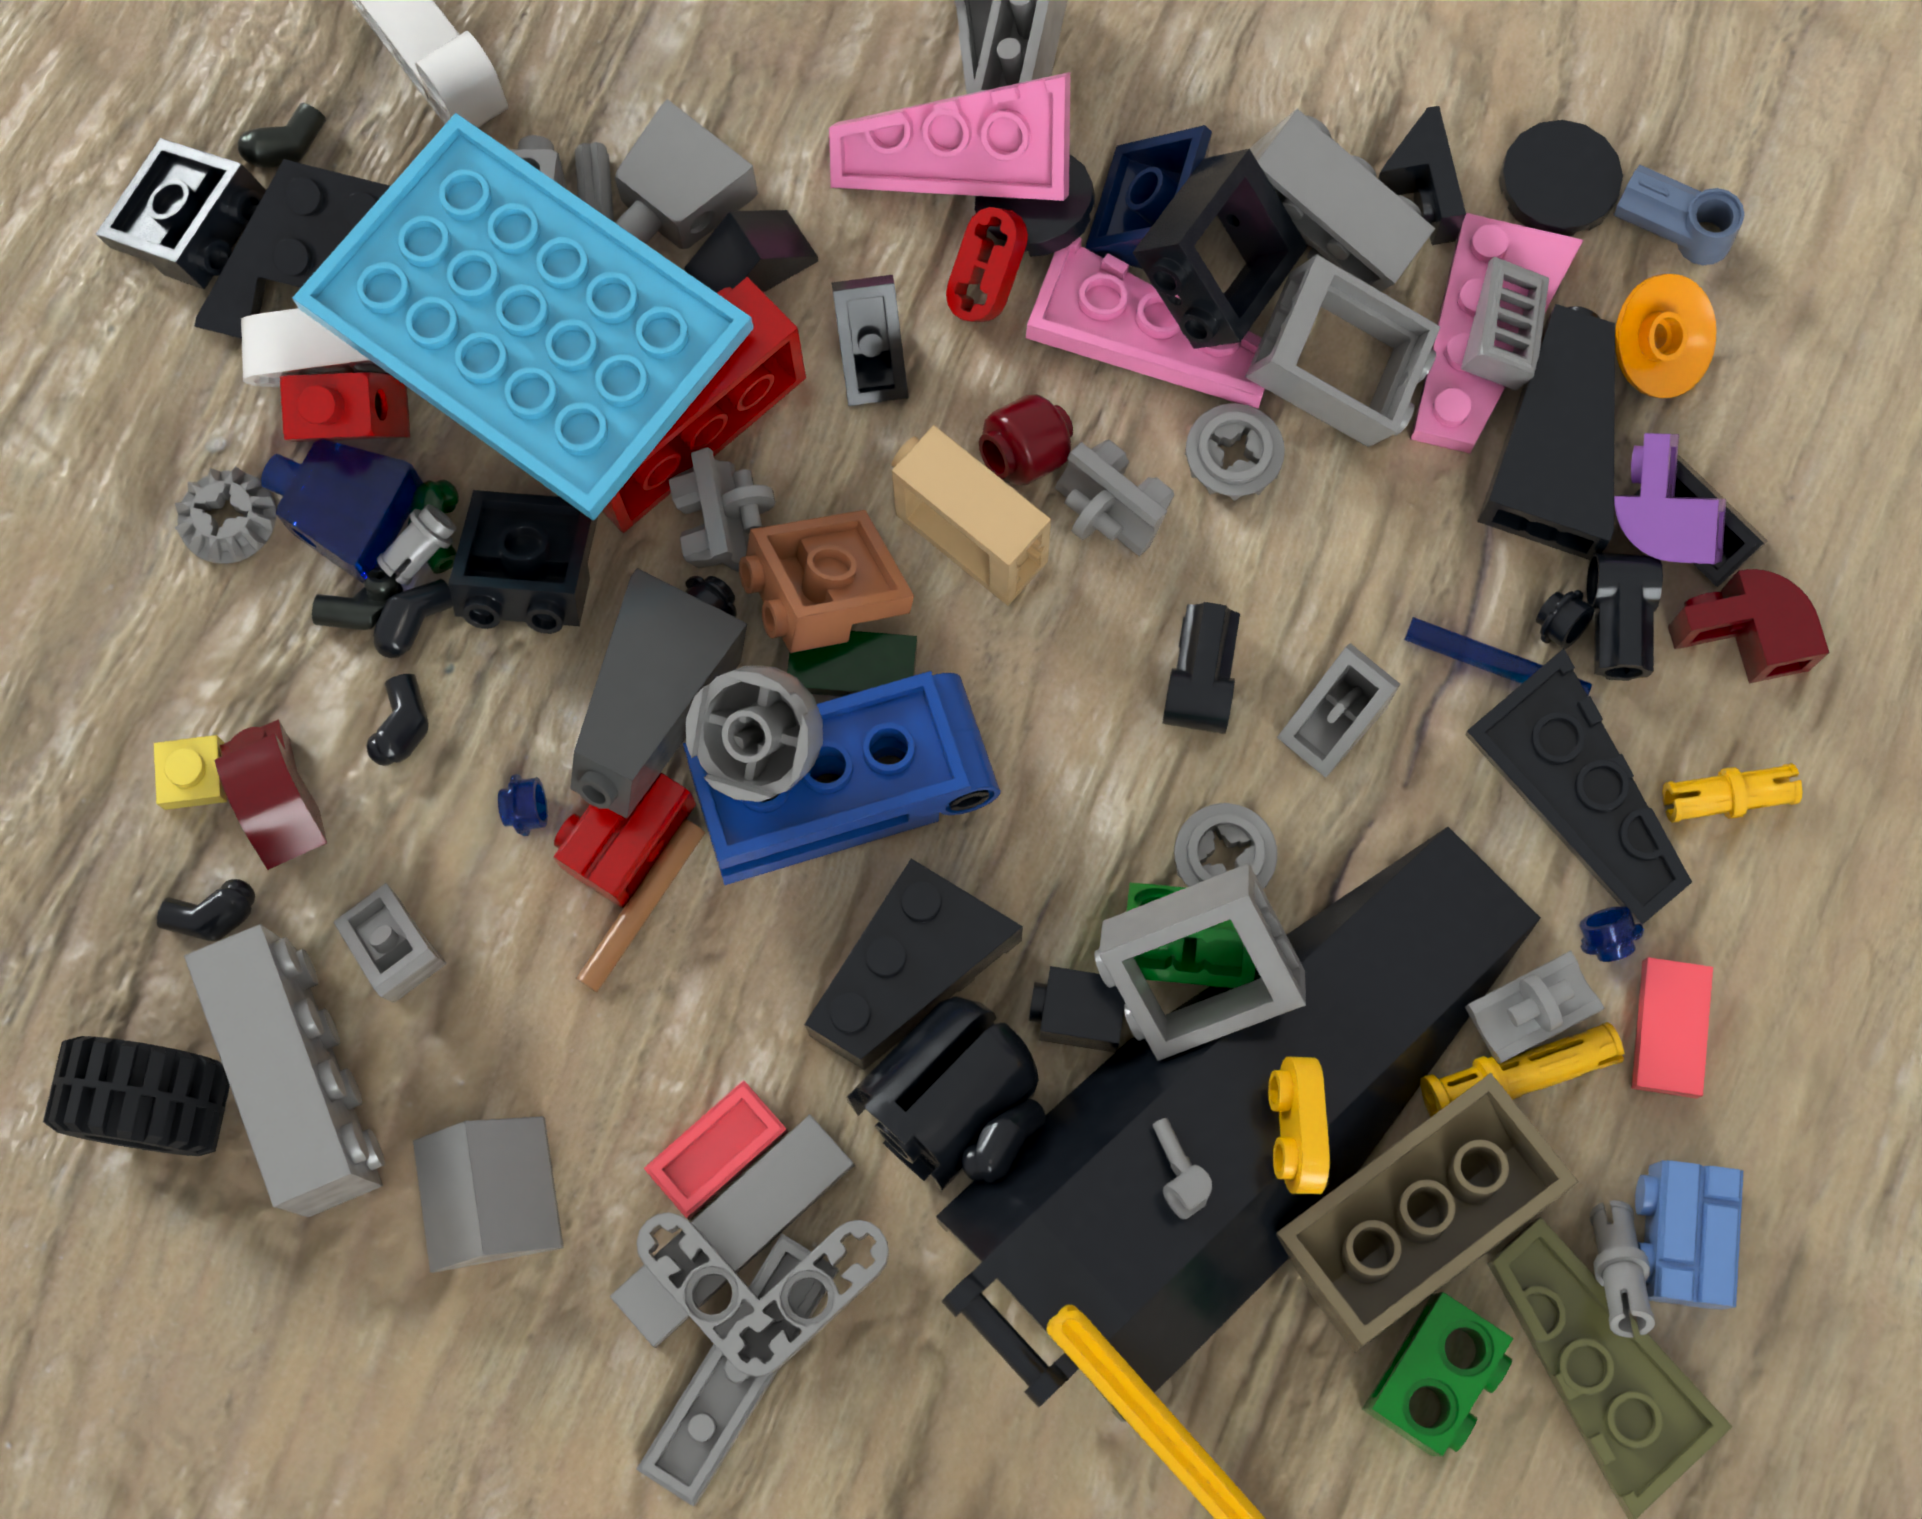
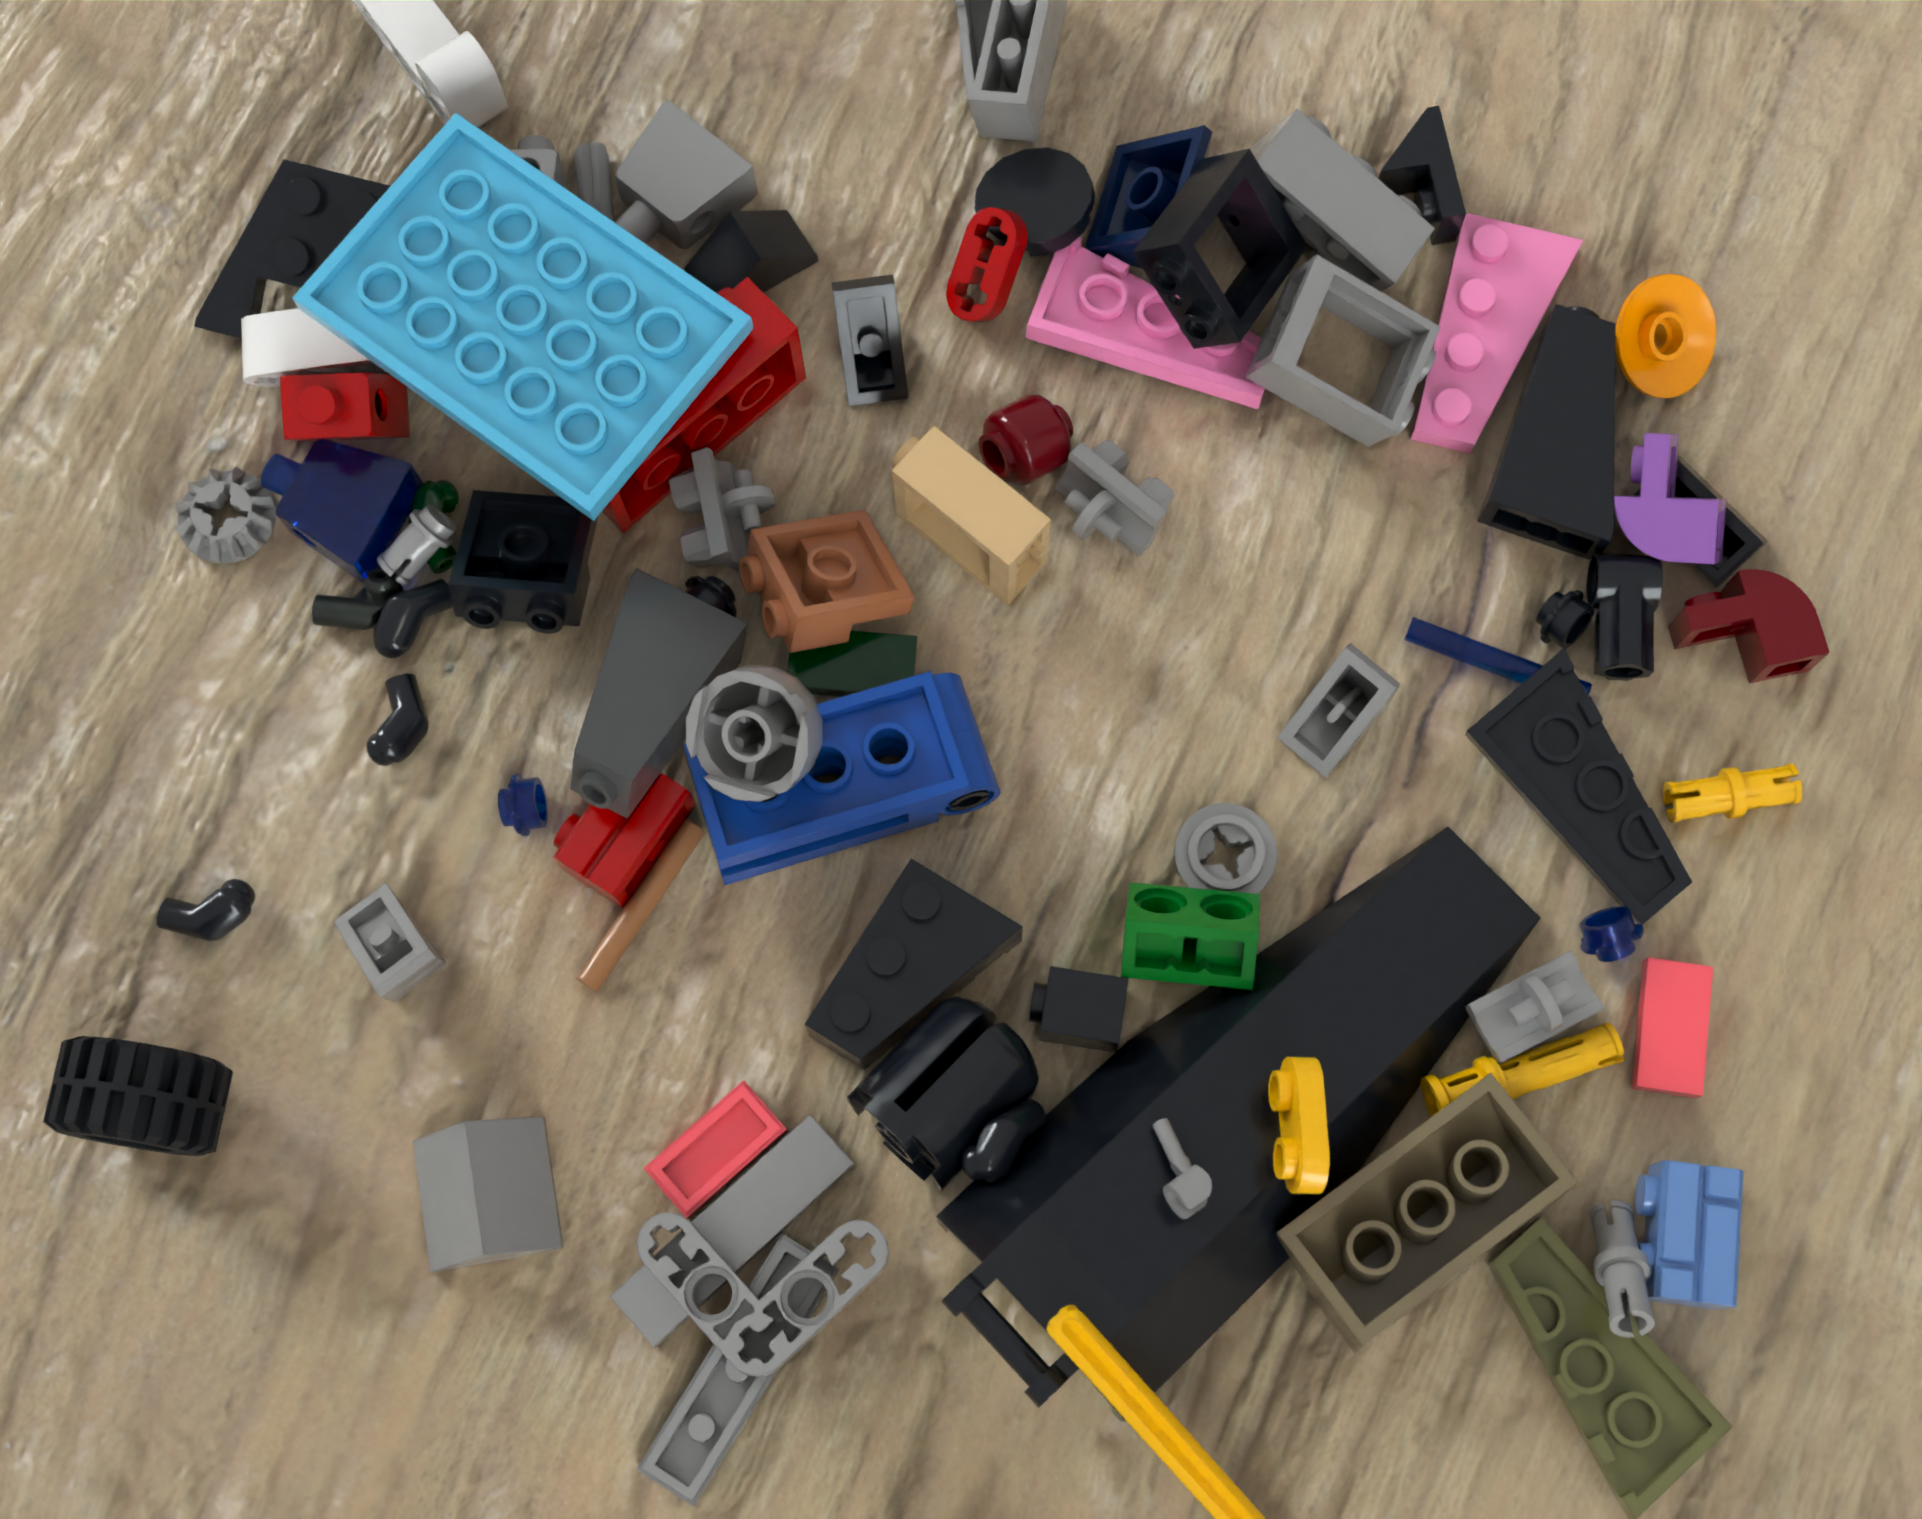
black plate [96,138,266,290] -> none
light yellow plate [153,735,227,810] -> none
light grey brick [184,924,385,1217] -> none
dark red brick [215,719,327,870] -> none
pearl dark grey arm [238,103,326,168] -> none
bright pink wing [829,72,1071,201] -> none
light grey window [1094,863,1306,1061] -> none
black piece [1162,602,1240,734] -> none
light grey gear [1185,403,1285,501] -> none
green brick [1362,1292,1514,1457] -> none
light grey slope [1461,256,1549,391] -> none
black tile [1499,120,1623,236] -> none
sand blue piece [1614,164,1745,265] -> none

